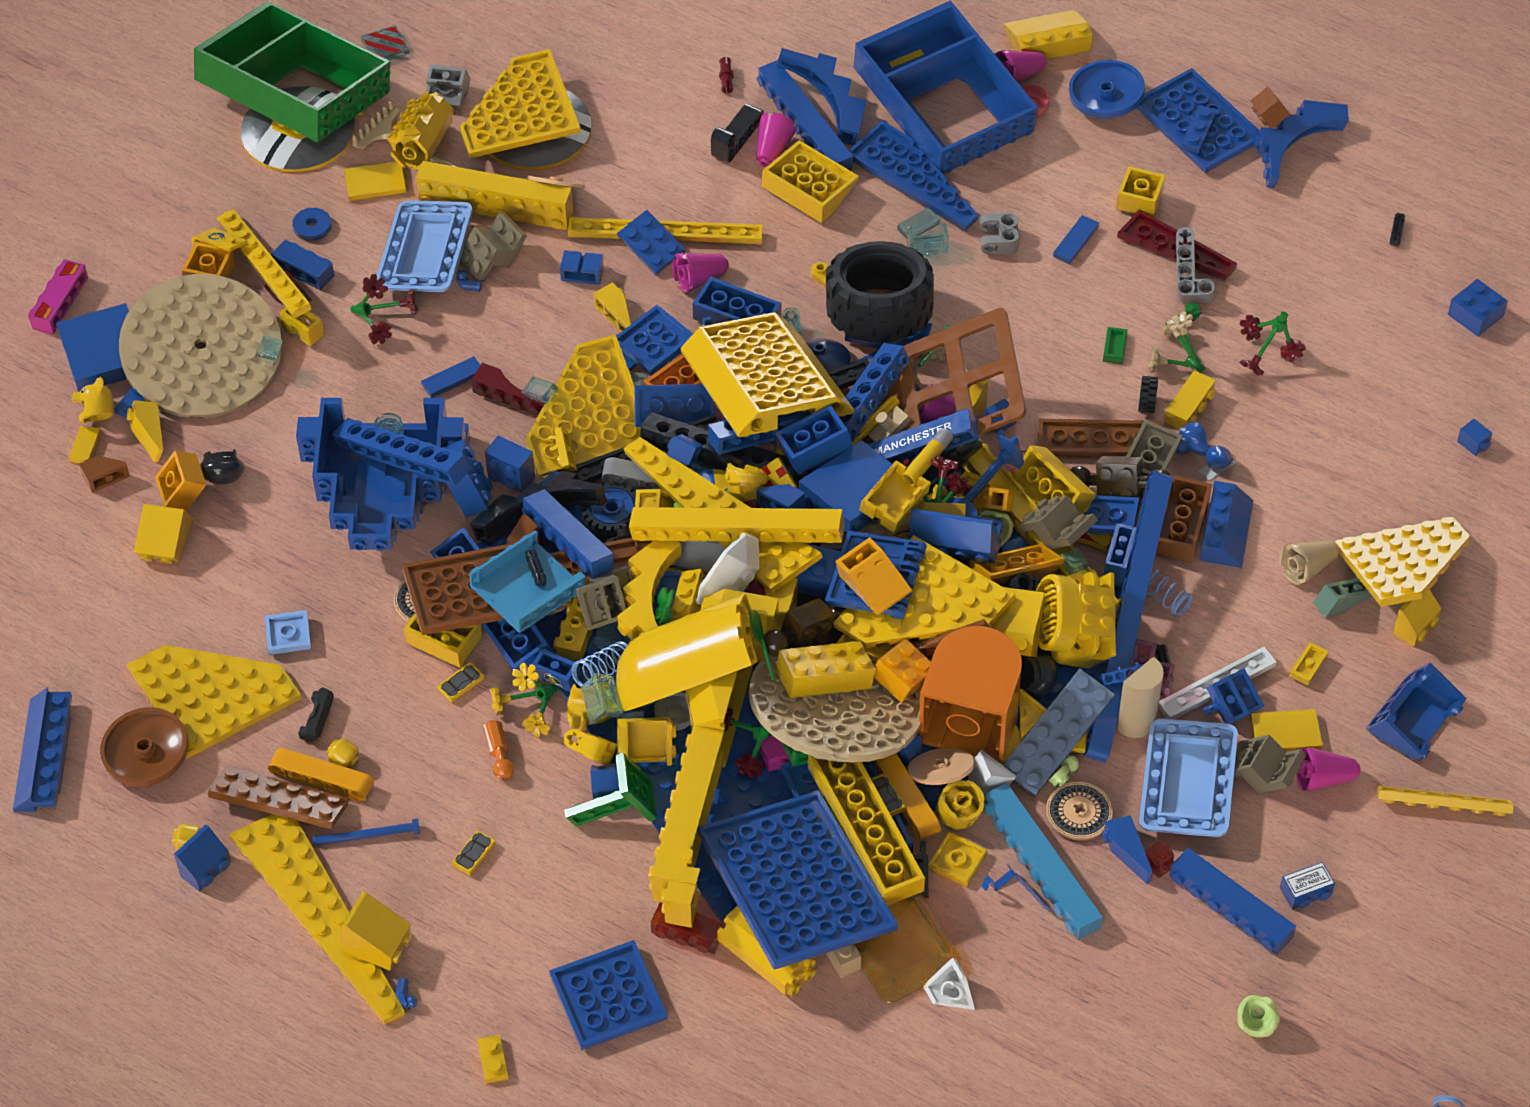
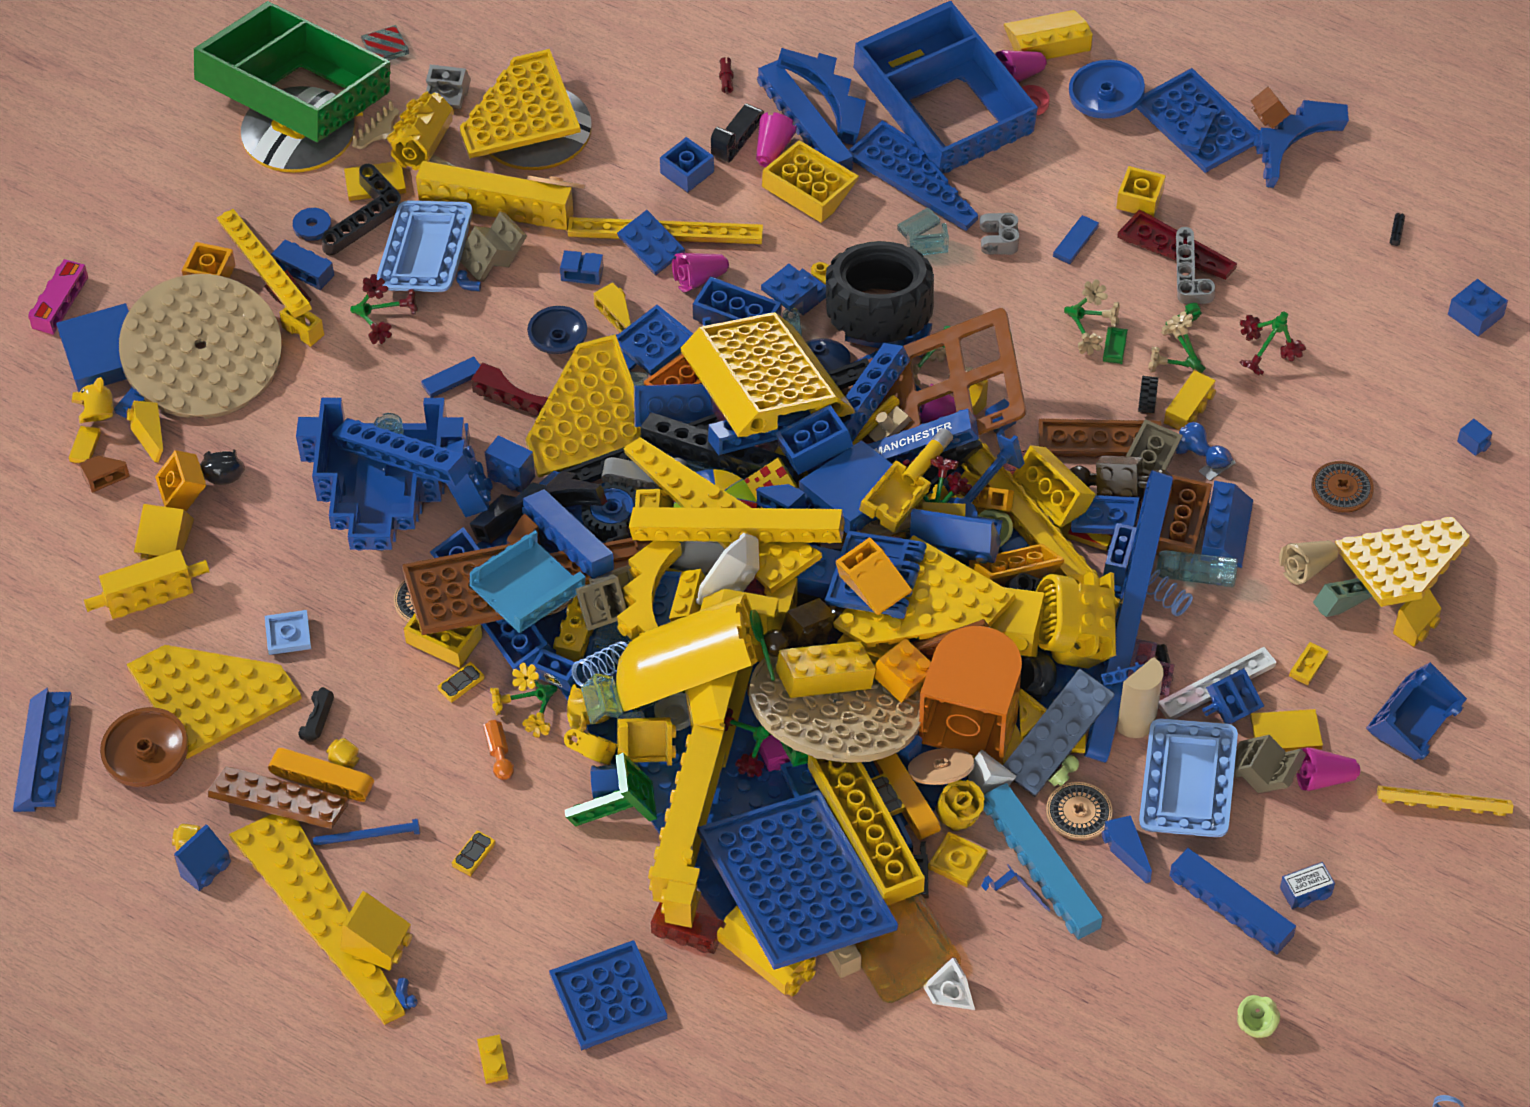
yellow door [192,228,247,252] -> none
clear light blue plate [258,336,283,361] -> none
clear light blue tile [521,377,558,404] -> none
black axle [525,549,547,587] -> none
yellow plate [548,427,577,472] -> none
green plate [655,587,674,625] -> none
blue brick [667,434,703,466] -> none
yellow helmet [725,463,767,502] -> none
dark tan bracket [1018,496,1098,549] -> none
clear light blue plate [1059,548,1089,575] -> none
clear red brick [1145,840,1174,879] -> none
none -> yellow brick [83,549,210,619]
none -> black beam [322,163,401,255]
none -> dark blue dish [527,306,587,354]
none -> blue brick [660,137,714,192]
none -> blue bracket [761,264,826,316]
none -> tan plant [1064,279,1120,355]
none -> clear light blue beam [1155,550,1238,588]
none -> piece [1311,461,1374,513]

